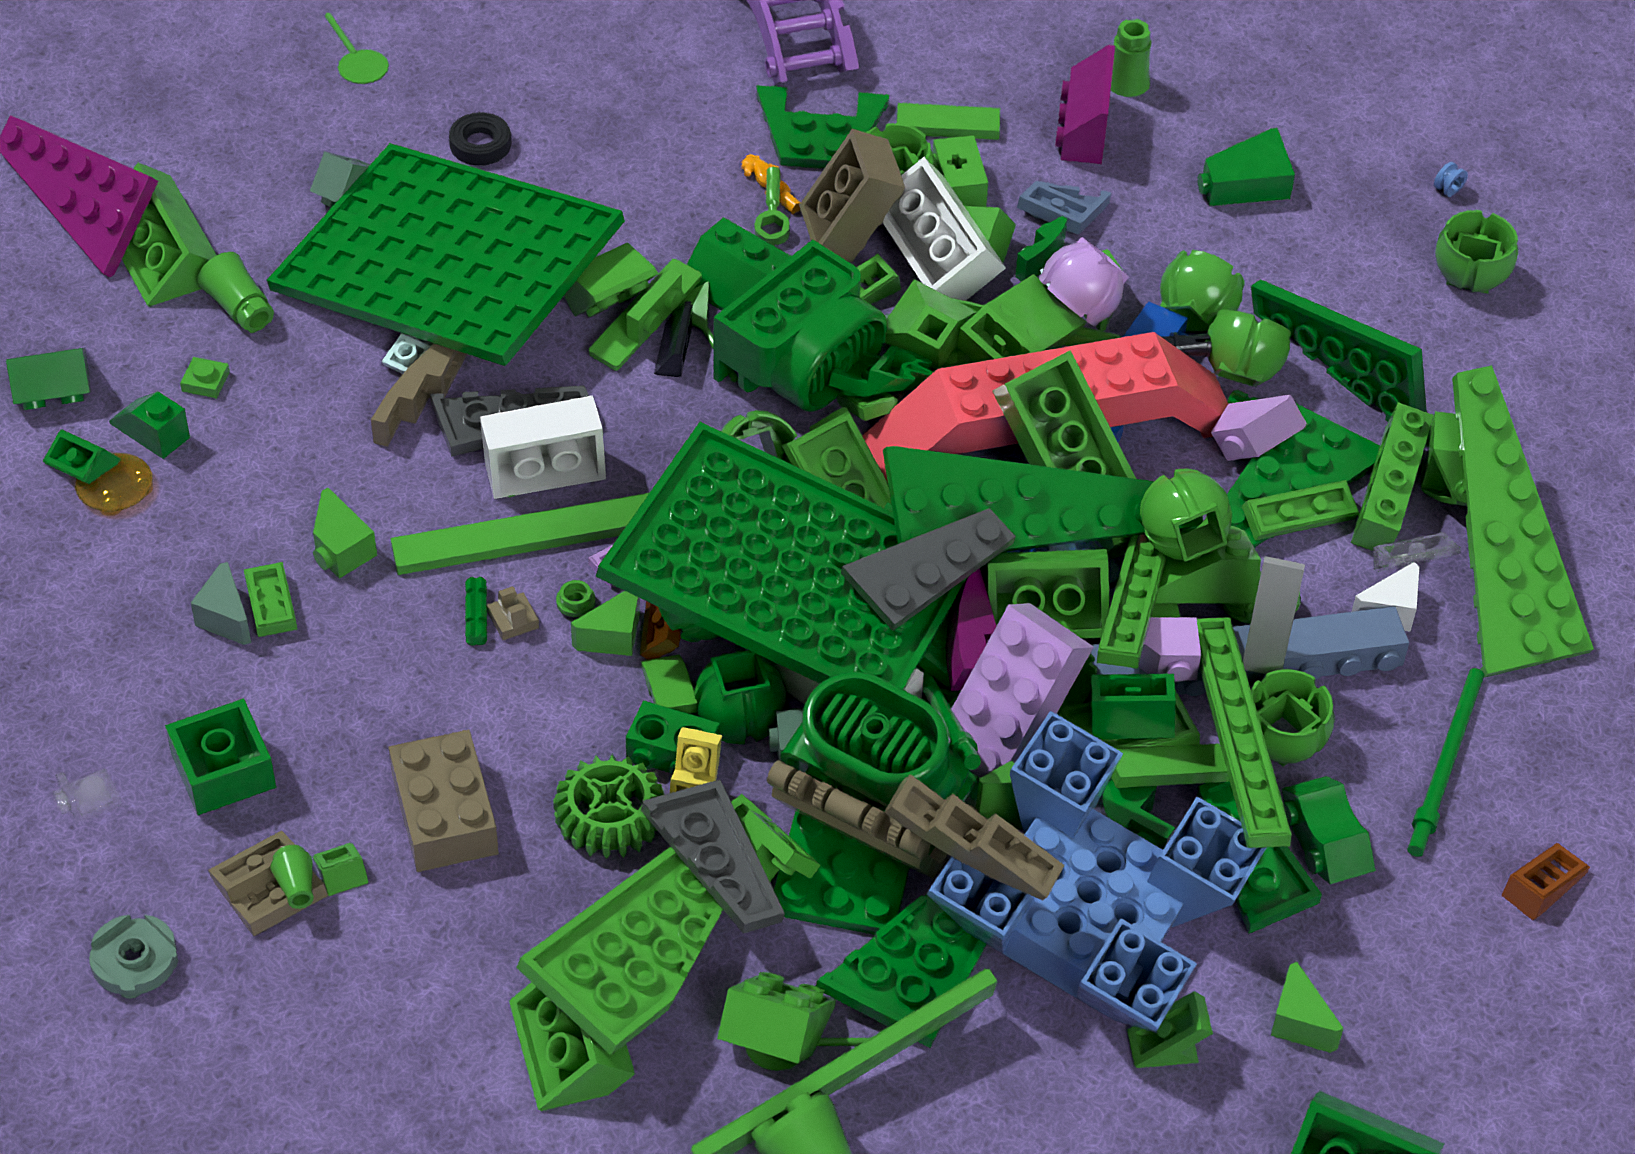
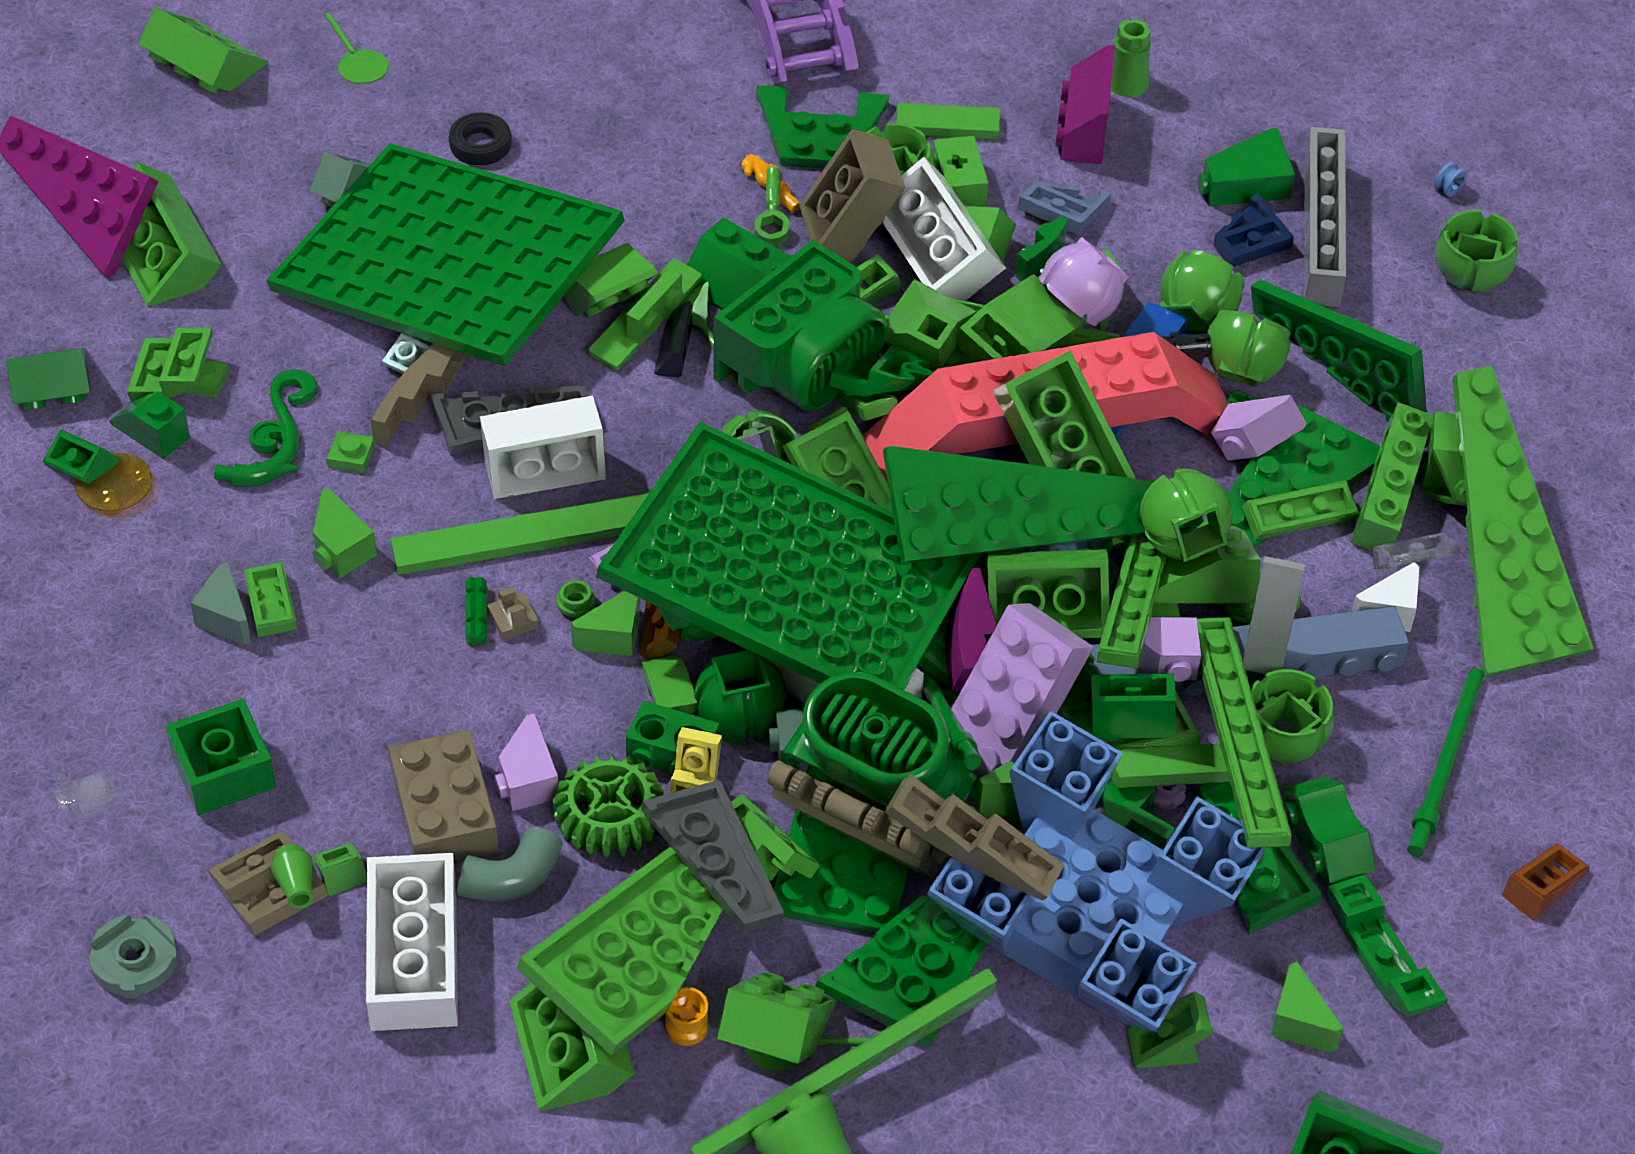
bright green plant [197,252,274,333] -> none
dark grey wing [841,508,1016,631] -> none
none -> bright green slope [127,328,214,401]
none -> bright green slope [138,7,268,93]
none -> green plant [214,369,317,487]
none -> bright green plate [327,431,375,473]
none -> white brick [366,853,458,1031]
none -> sand green cylinder [457,827,563,903]
none -> lavender slope [494,713,559,811]
none -> light orange wheel [665,987,708,1046]
none -> lavender plate [1153,784,1187,810]
none -> dark blue wing [1213,194,1294,267]
none -> light grey brick [1304,127,1346,307]
none -> green slope [1327,874,1448,1017]

